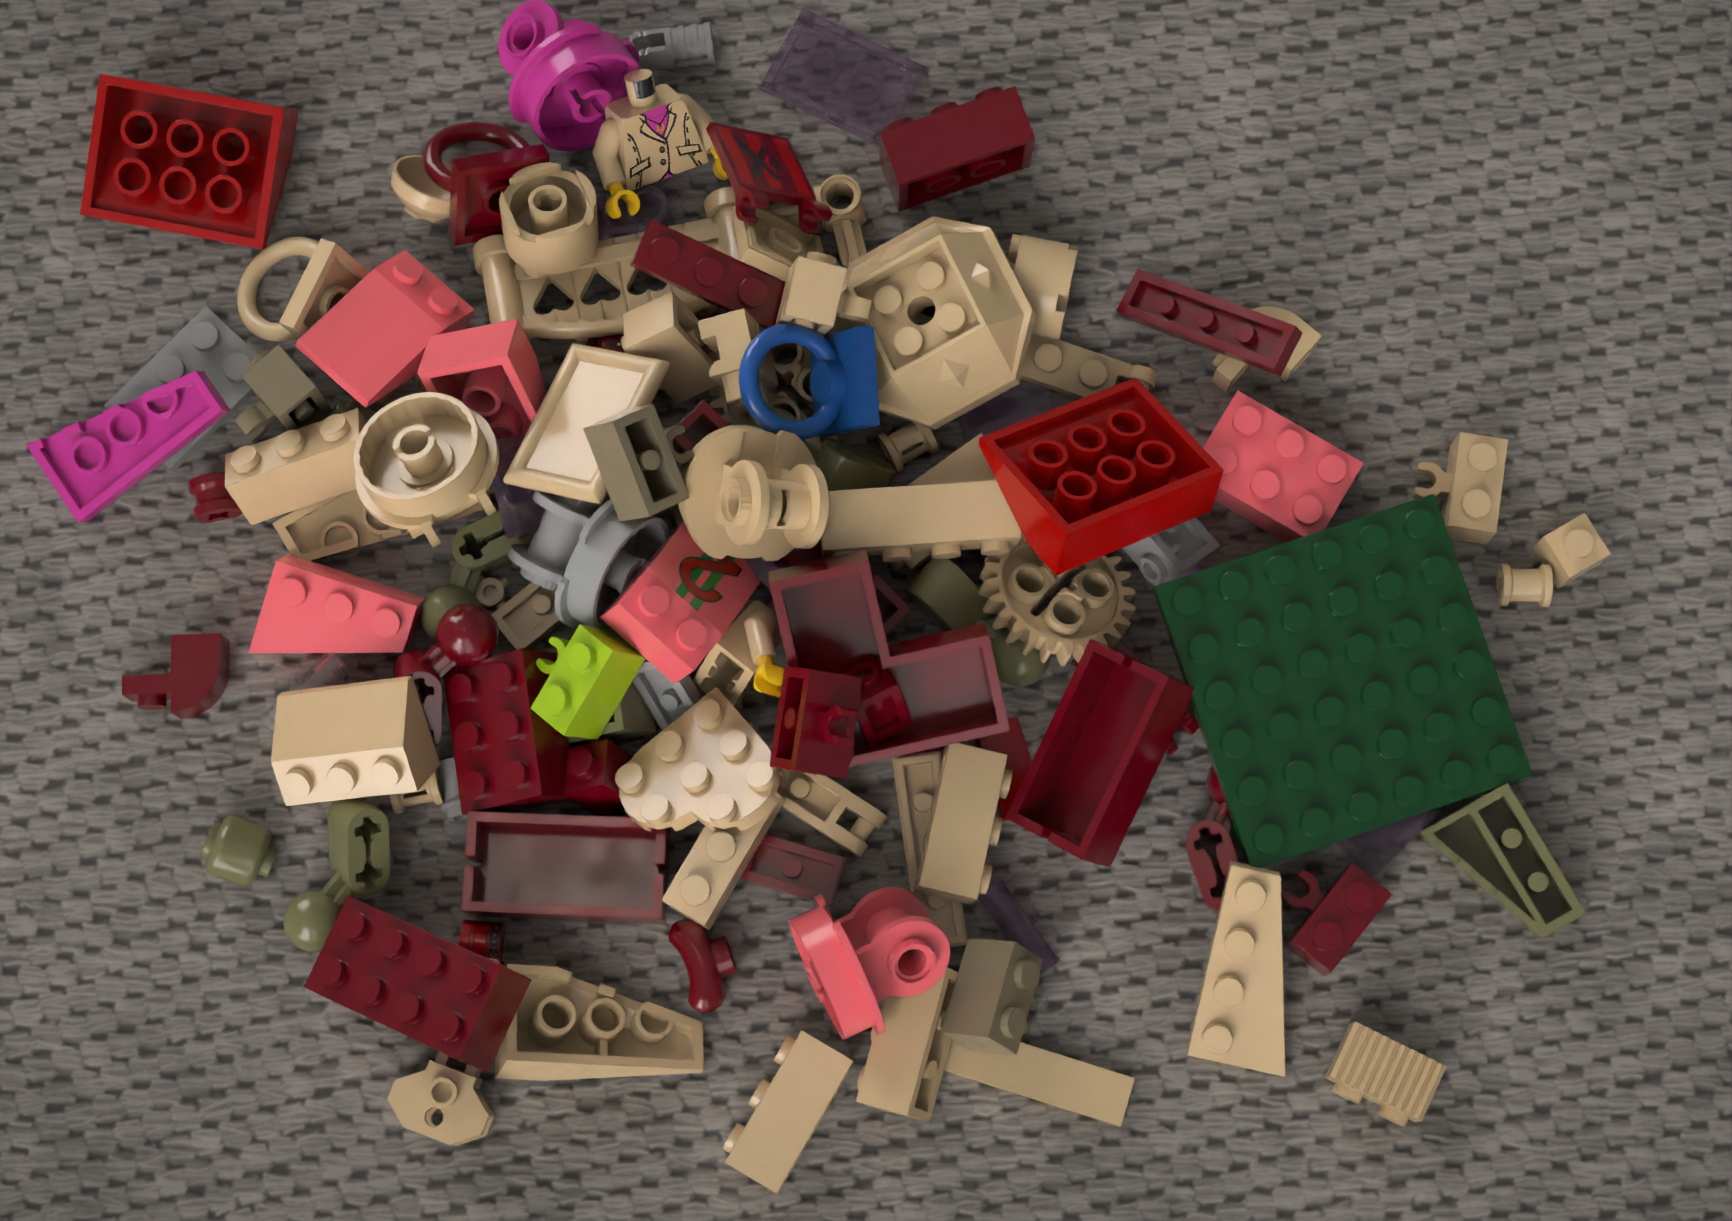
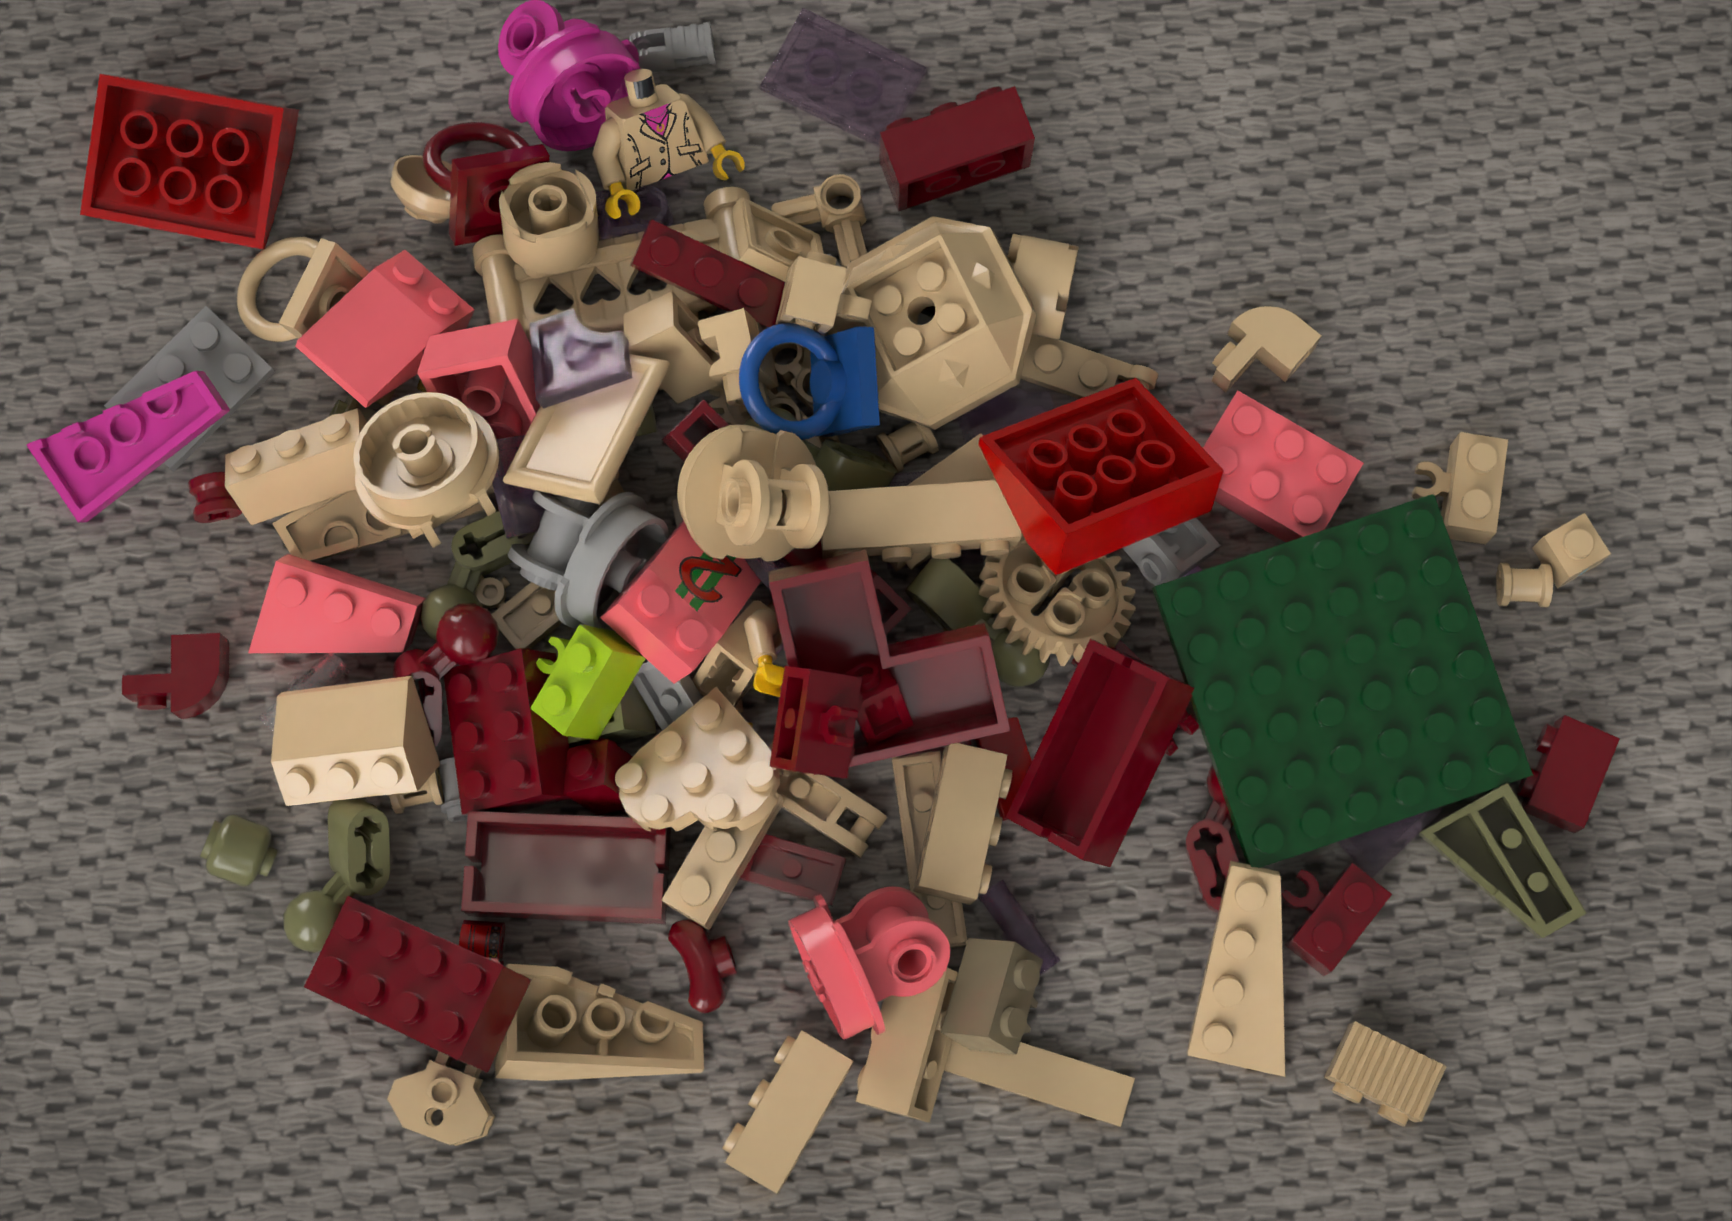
dark tan brick [235,345,332,442] -> none
dark tan brick [583,404,695,522] -> none
dark red flag [706,122,832,236] -> none
dark red plate [1116,269,1302,376] -> none
none -> clear purple tile [529,308,632,409]
none -> dark red brick [1517,715,1620,833]

